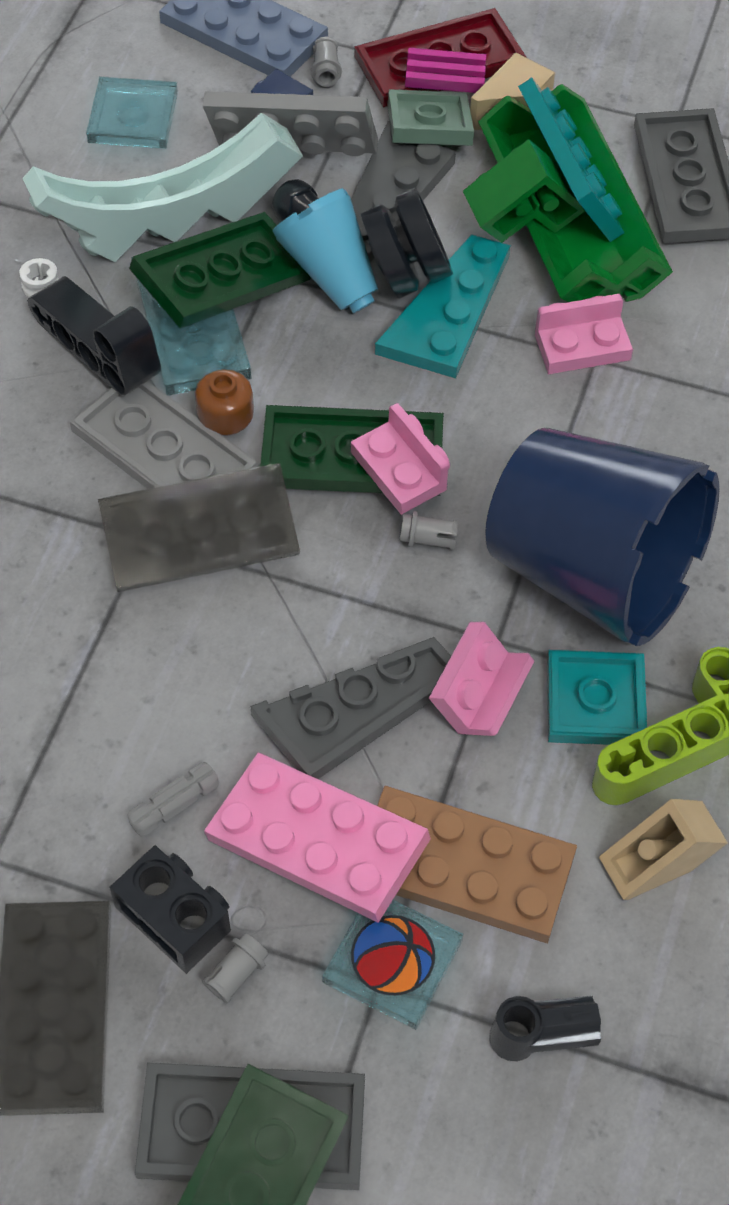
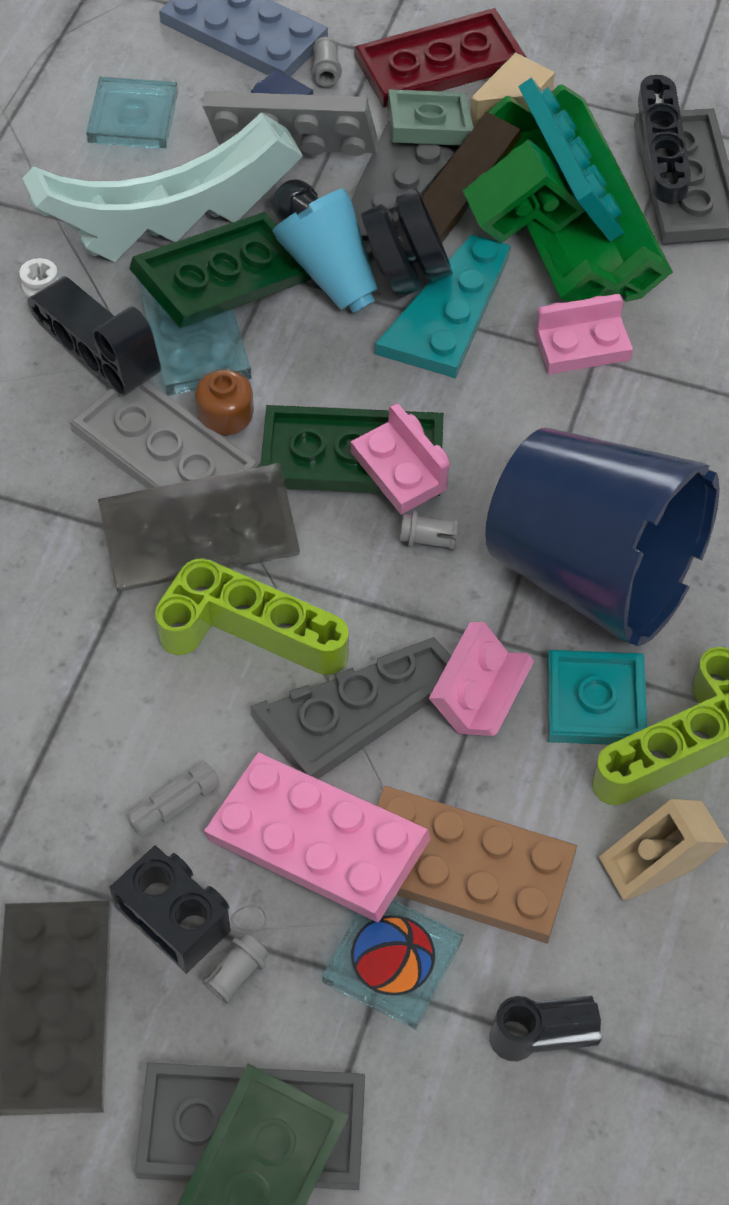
dark pink tile [405,48,486,93] -> none
none -> lime beam [155,558,349,675]
none -> dark brown tile [422,112,521,243]
none -> black beam [638,74,691,203]

